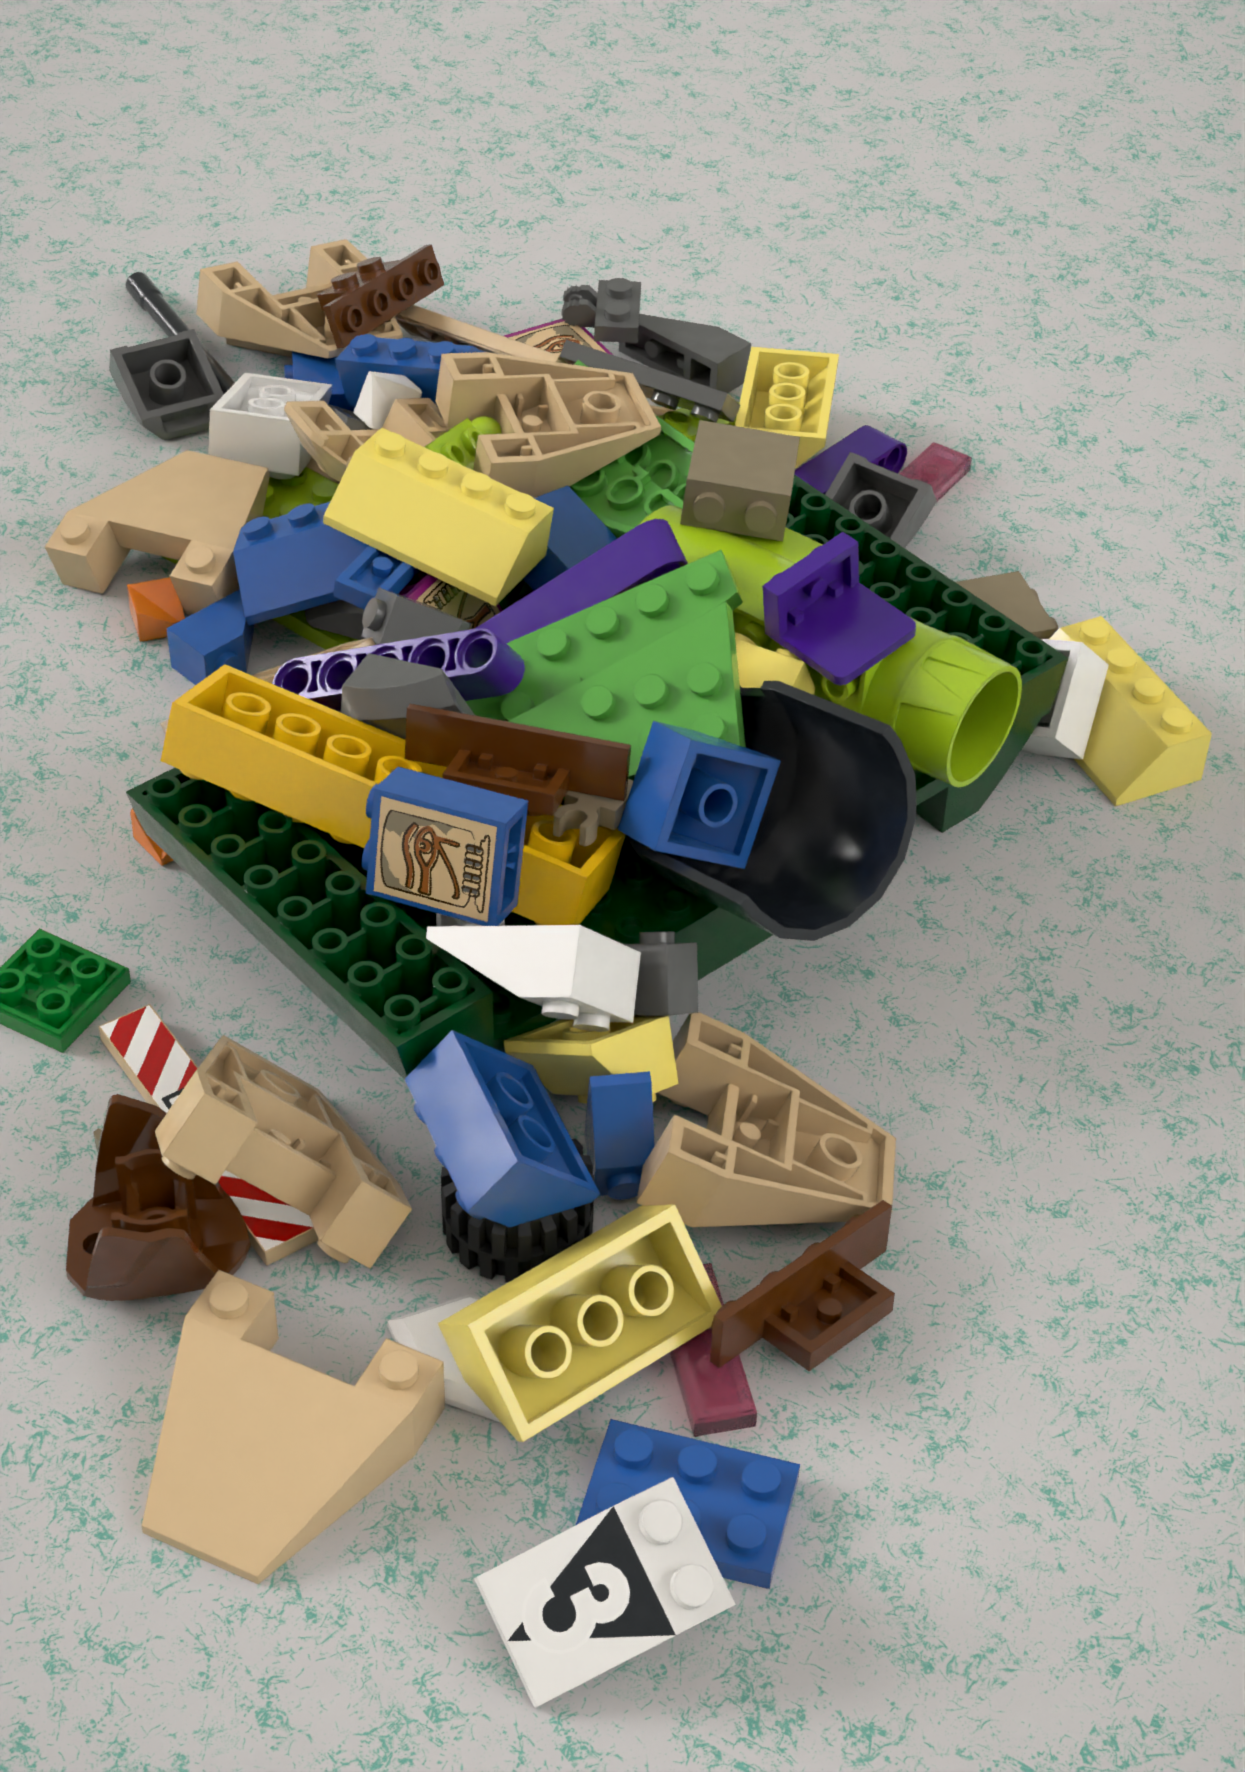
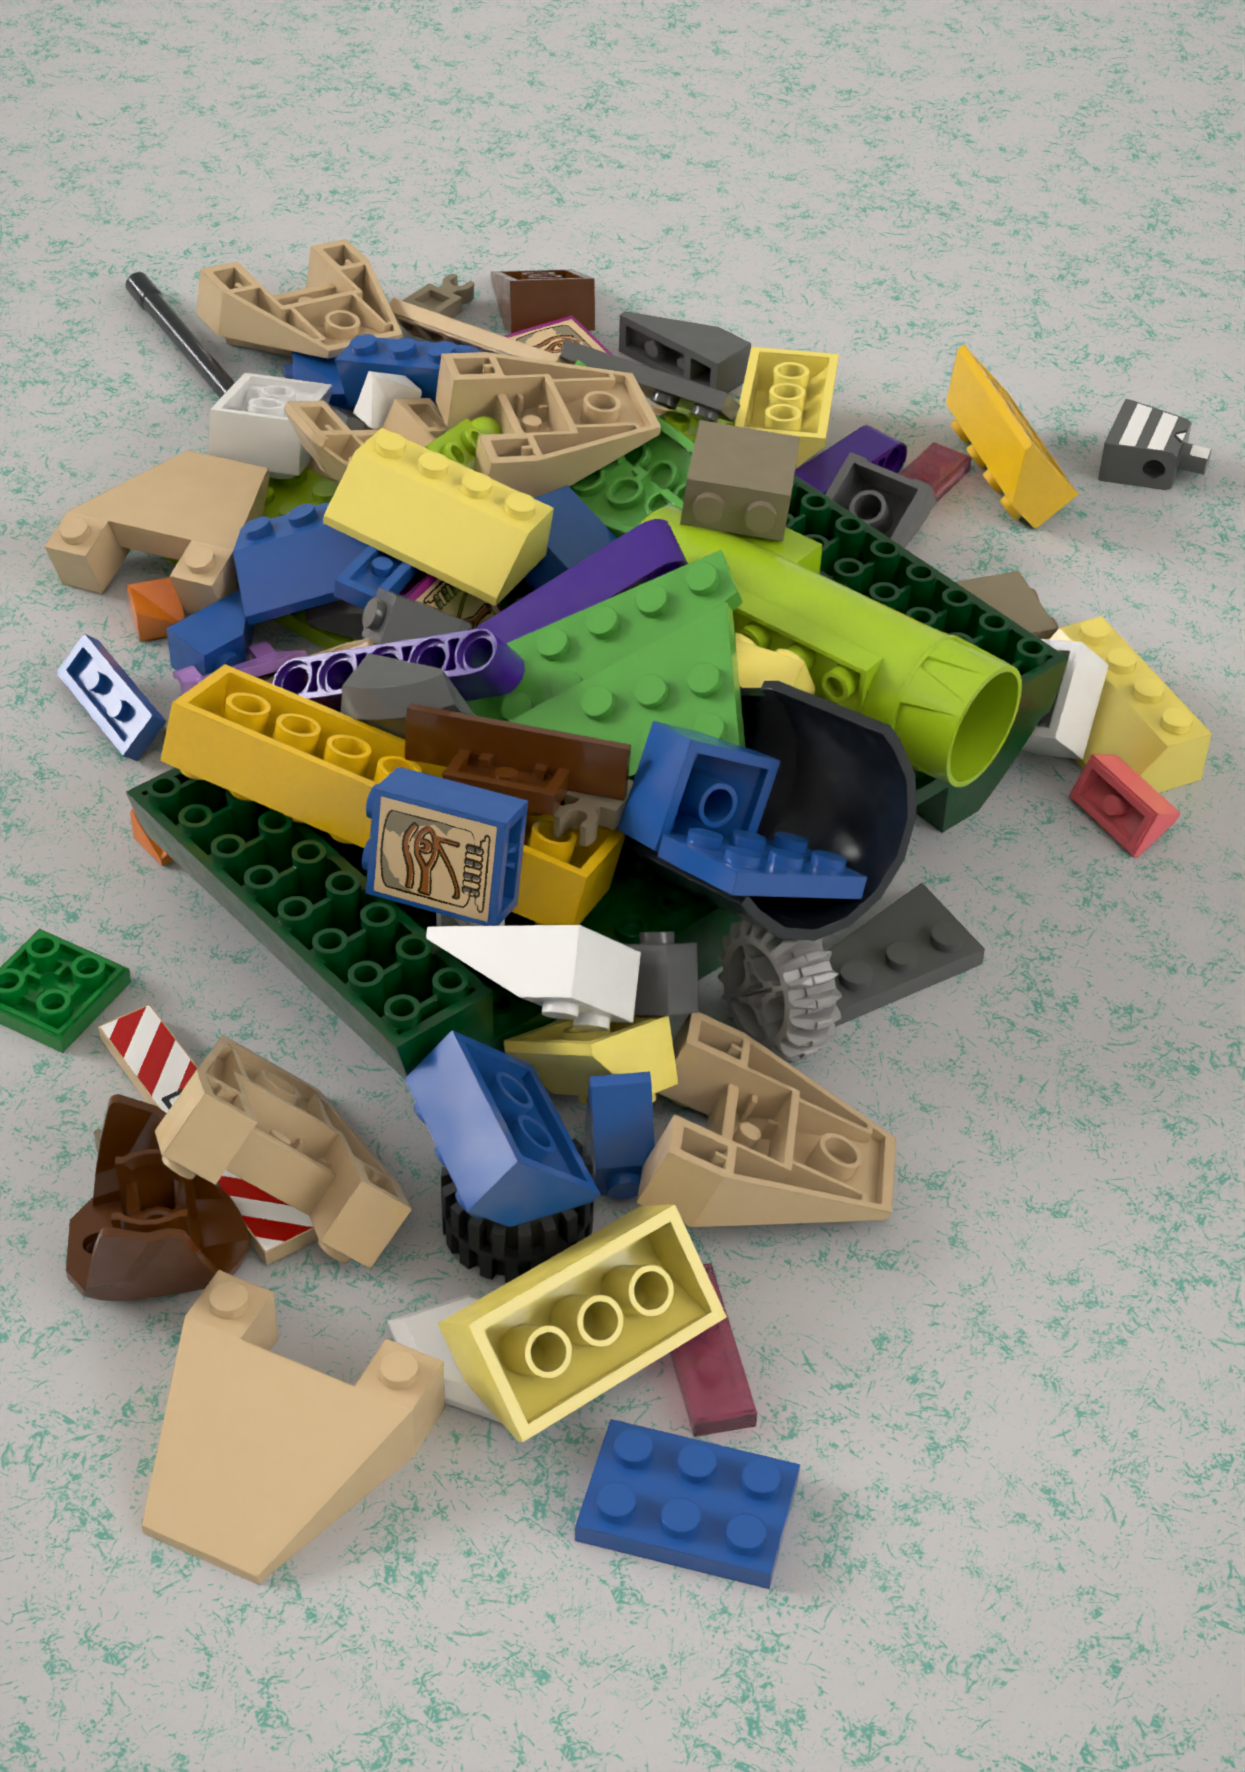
dark grey slope [109,329,224,440] -> none
reddish brown bracket [317,244,445,349] -> none
white slope [474,1477,736,1708] -> none
dark grey hinge [561,278,641,343] -> none
reddish brown bracket [710,1200,895,1371] -> none
dark purple bracket [762,532,916,685] -> none
none -> plate [56,634,167,761]
none -> medium lavender flag [172,641,307,696]
none -> dark tan plate [402,274,474,318]
none -> reddish brown slope [491,269,595,333]
none -> blue plate [657,828,867,899]
none -> light grey gear [718,919,842,1063]
none -> dark grey wing [827,883,985,1027]
none -> yellow slope [946,344,1079,529]
none -> coral slope [1069,754,1181,857]
none -> dark grey torso [1098,399,1212,490]

